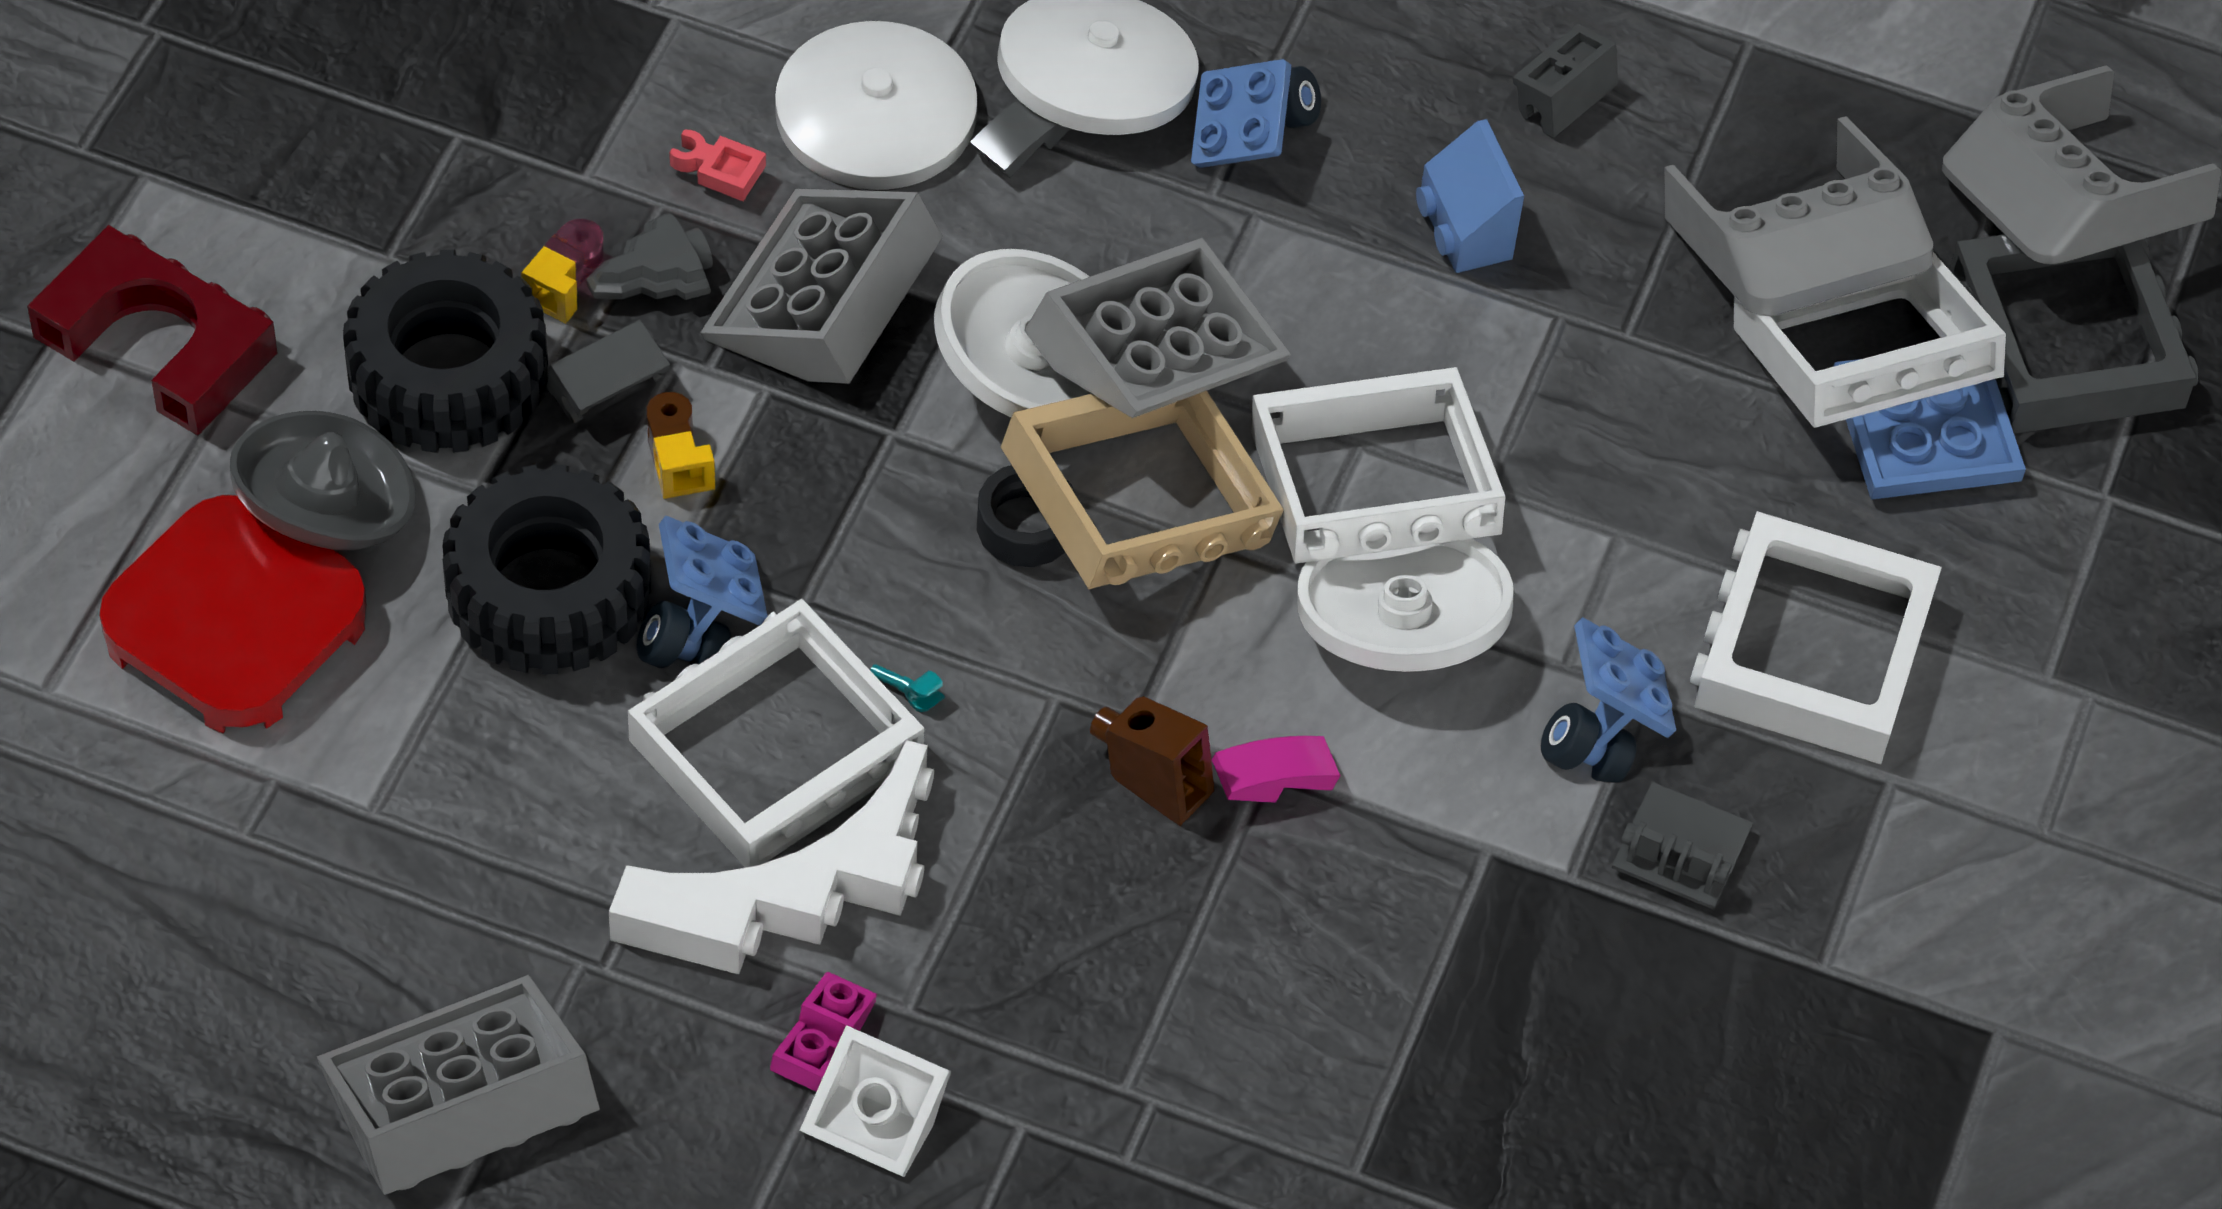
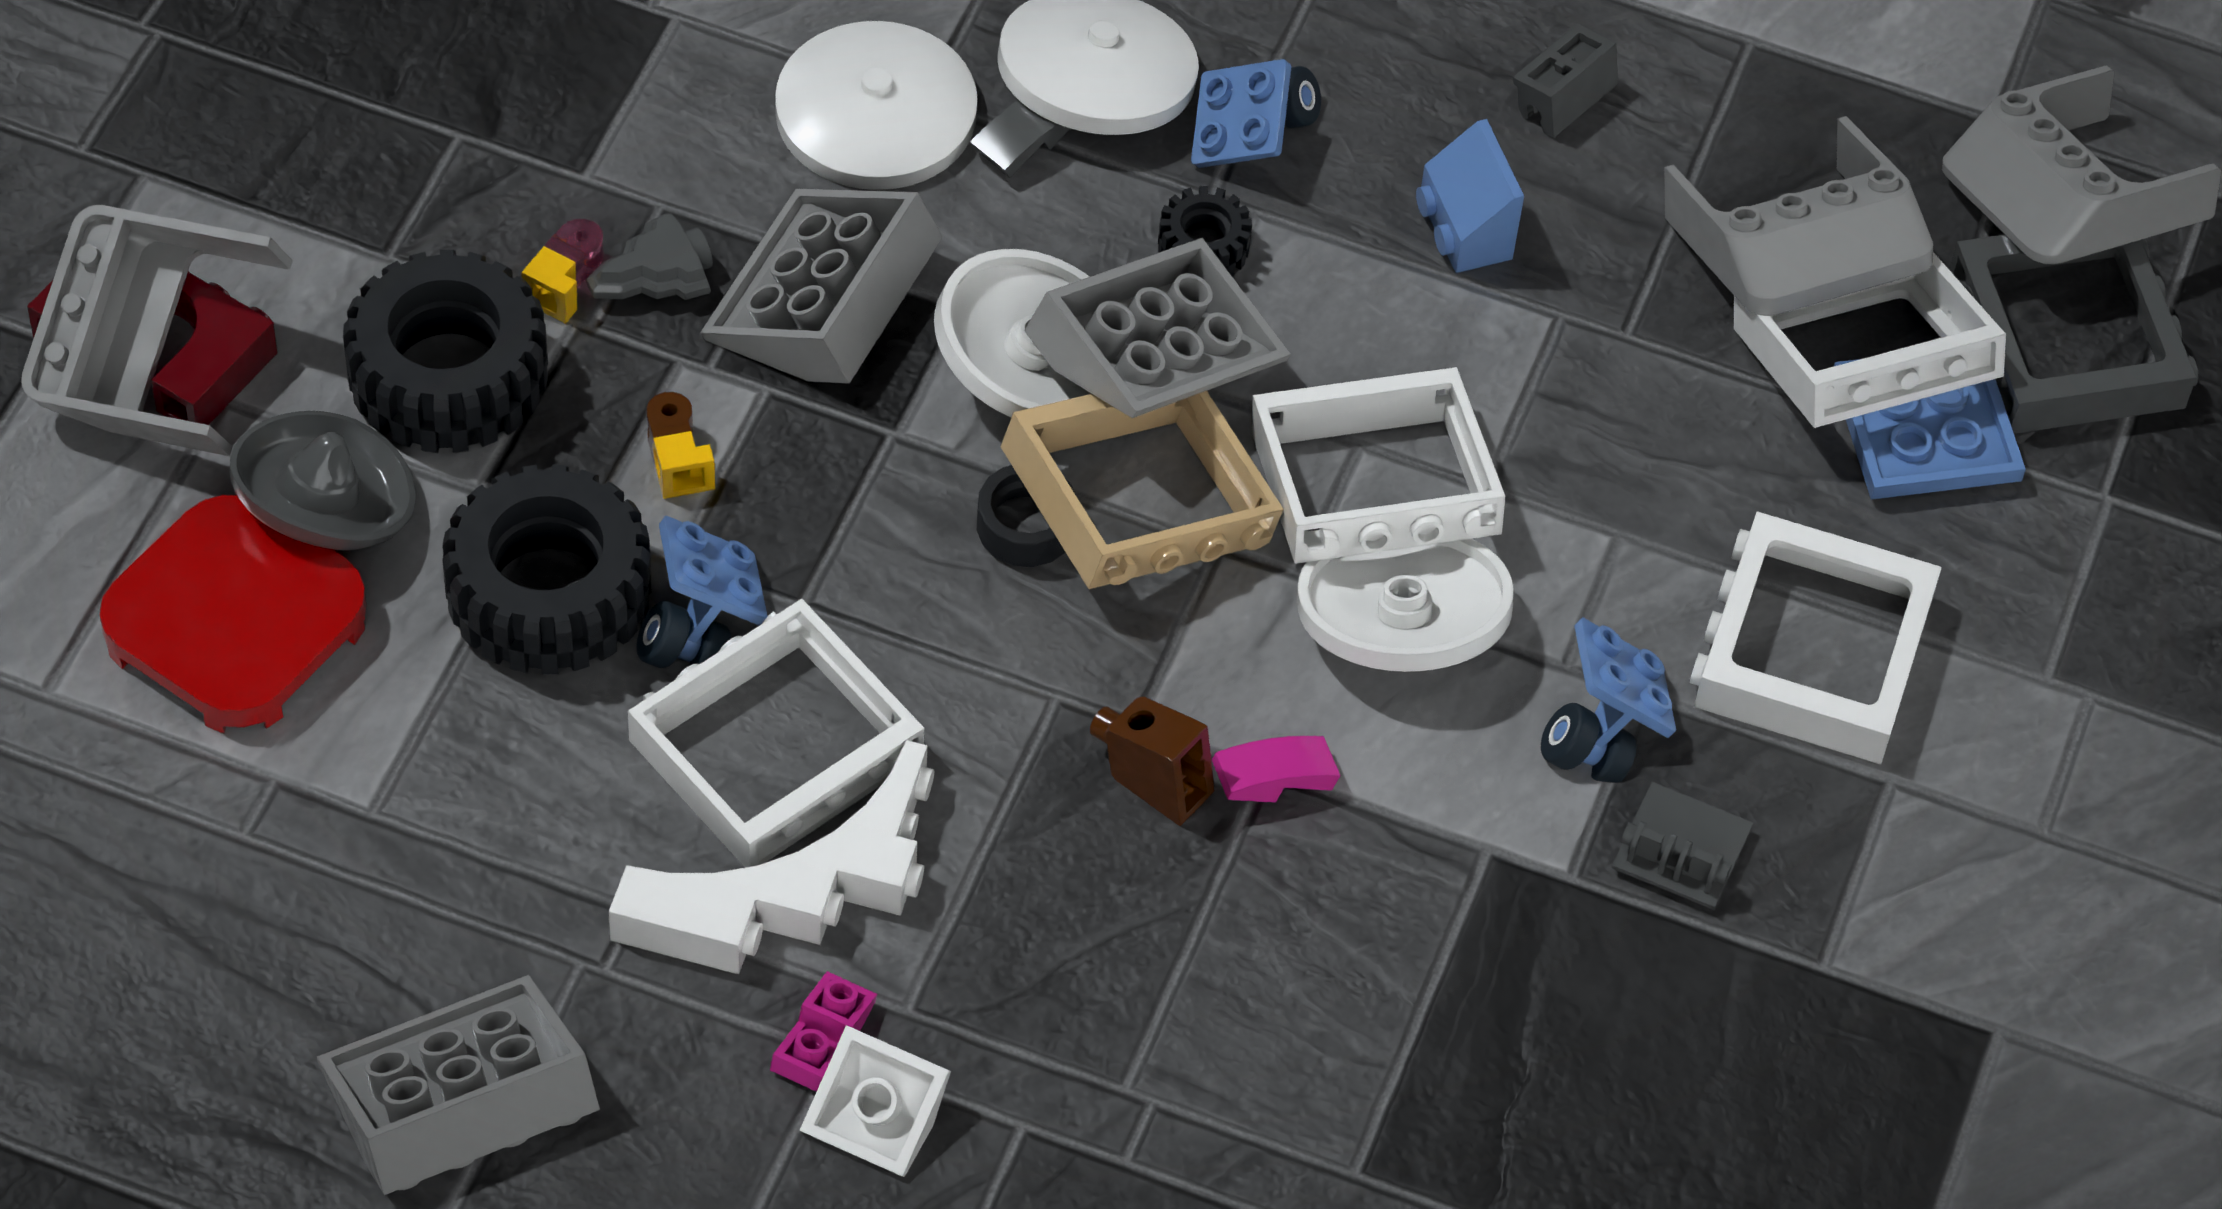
dark grey hinge [546,319,670,423] -> none
coral plate [669,129,766,202] -> none
teal hand [870,664,945,712] -> none
none -> light grey windscreen [21,205,293,456]
none -> black tyre [1158,186,1252,276]

